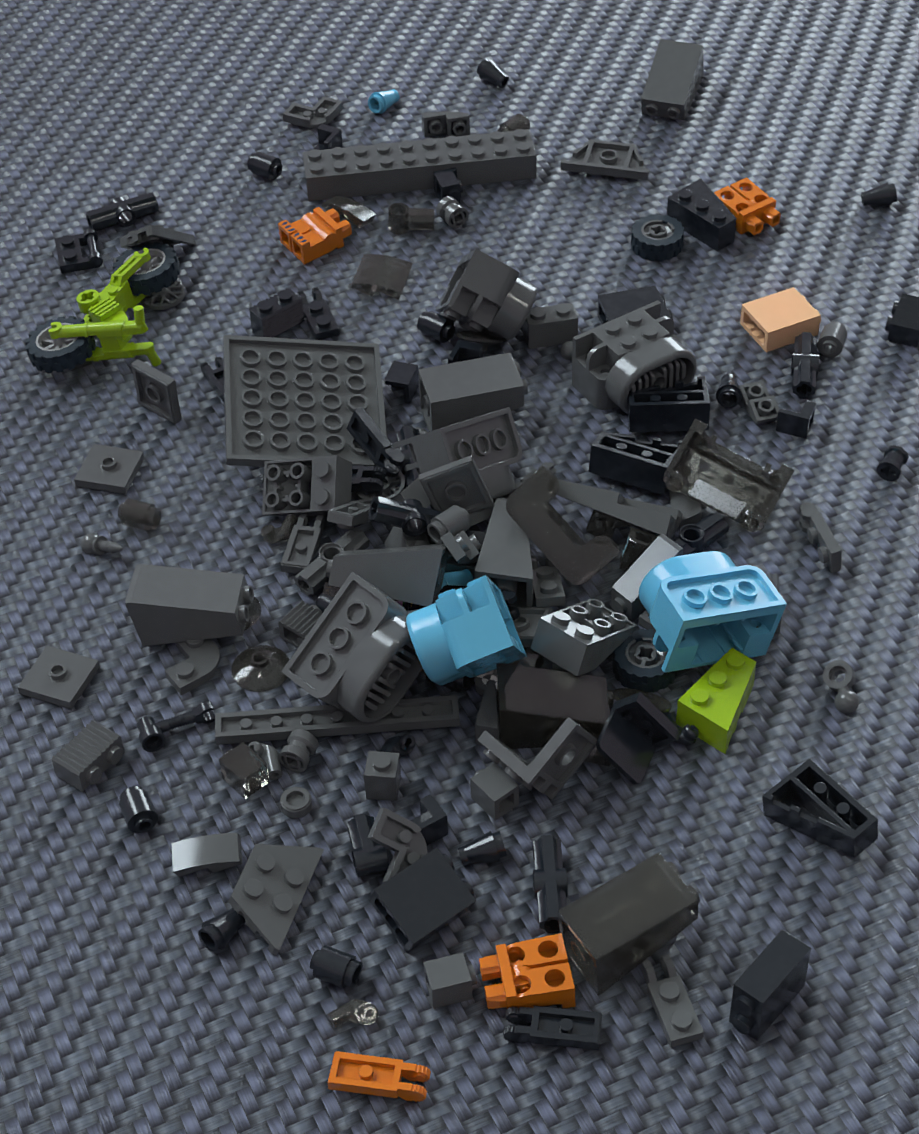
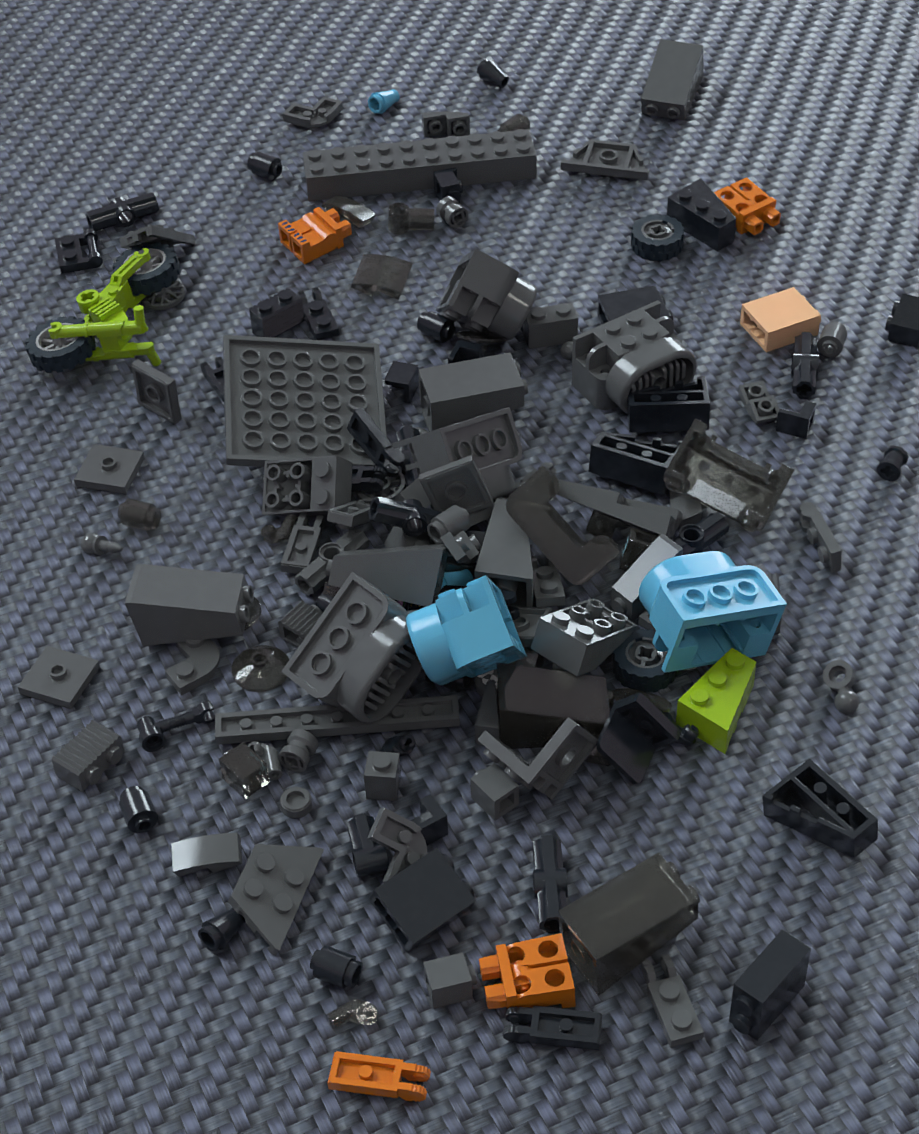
black panel [314,124,343,150] -> none
black cone [458,831,507,866] -> none
black cone [716,374,742,408] -> none
black cone [861,182,897,206] -> none

